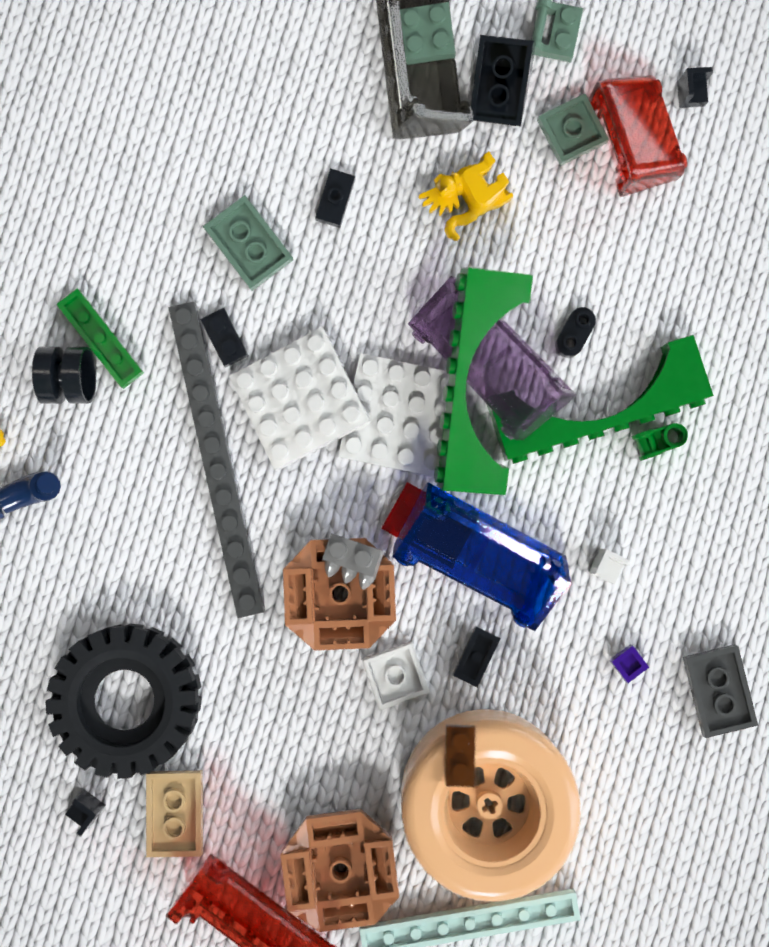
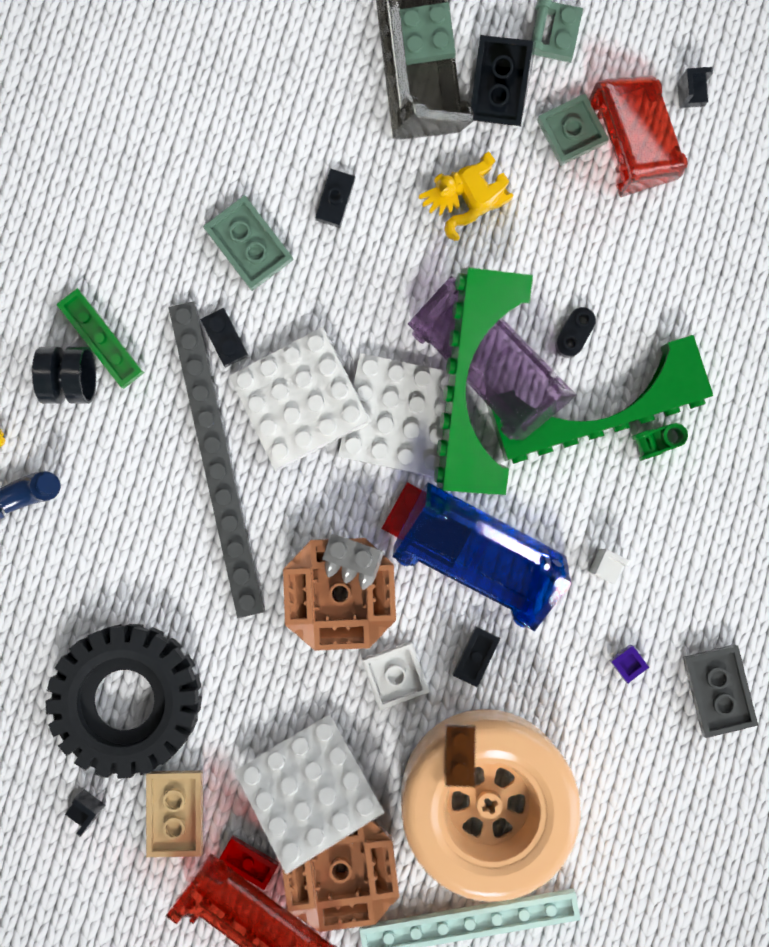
none -> red plate [217,835,279,890]
none -> white plate [234,714,385,874]

